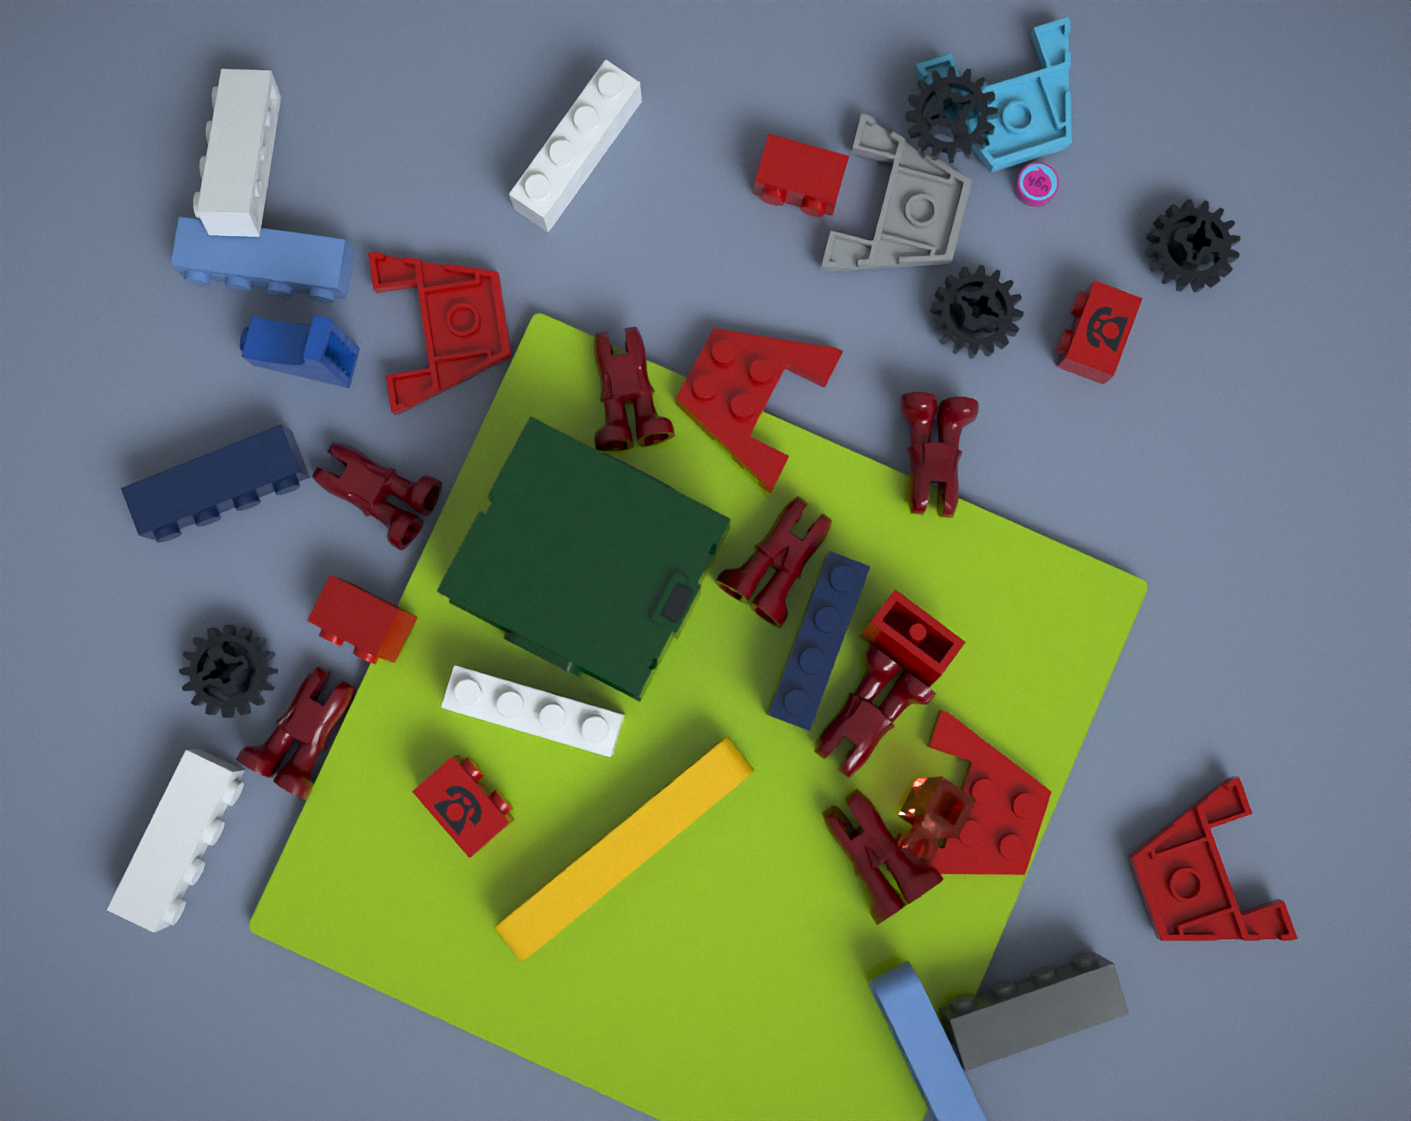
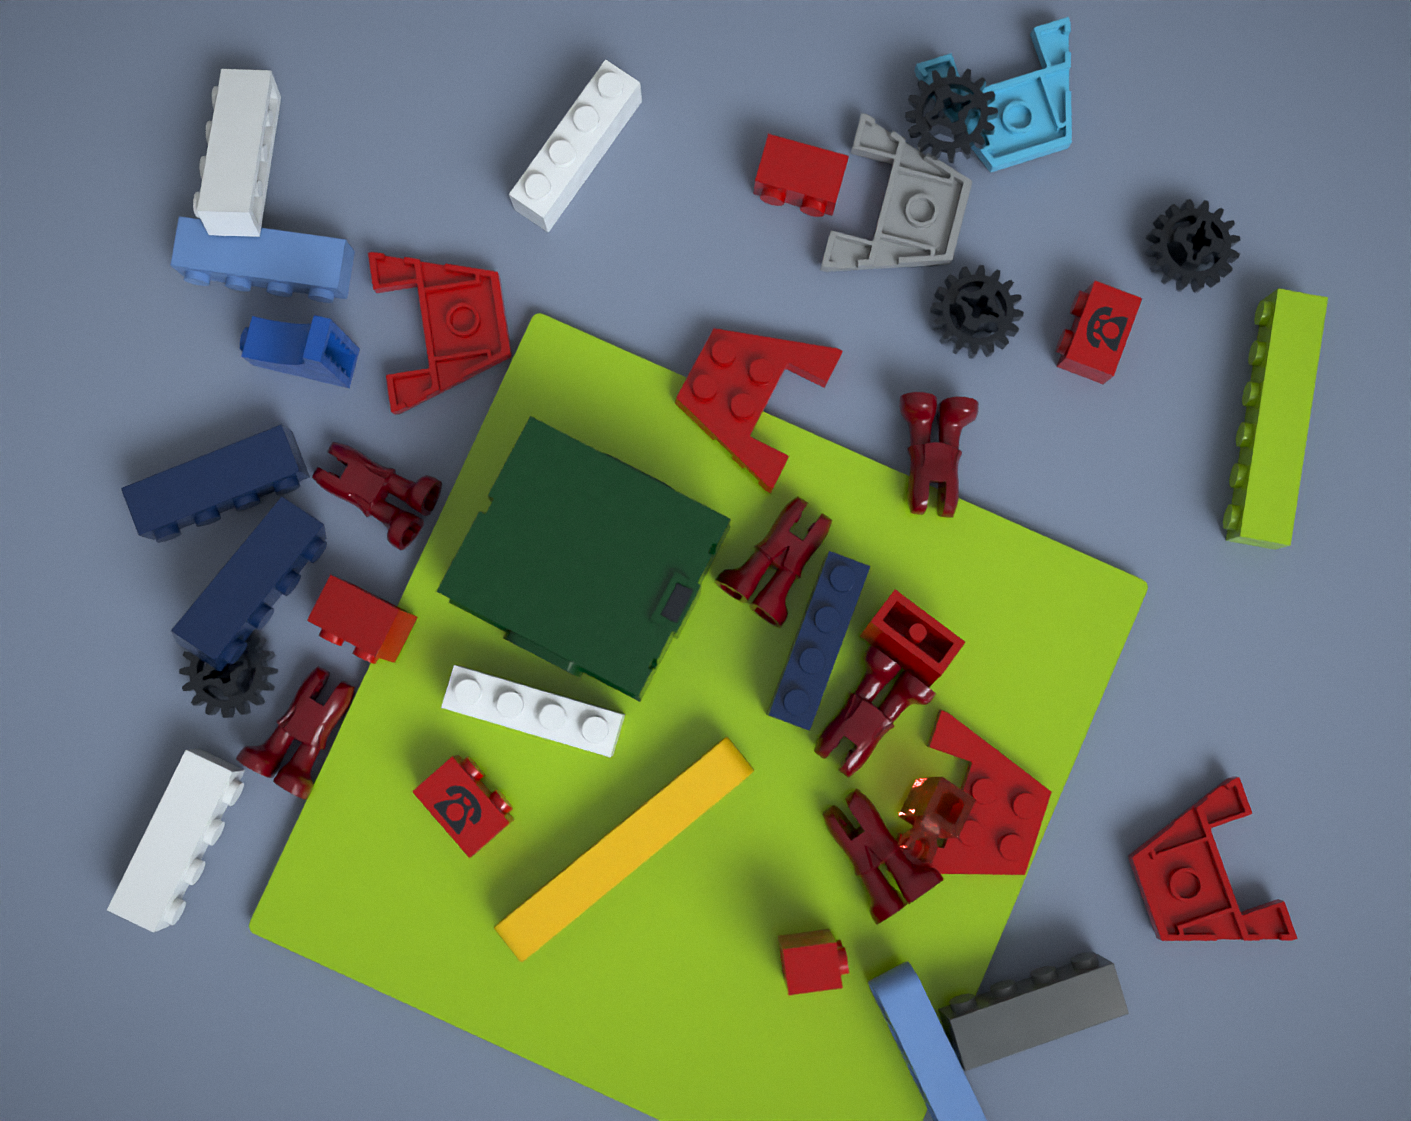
dark red piece [594,327,675,452] -> none
dark pink tile [1015,162,1059,207] -> none
none -> dark blue brick [171,496,327,672]
none -> red brick [778,929,849,996]
none -> lime brick [1223,288,1328,550]

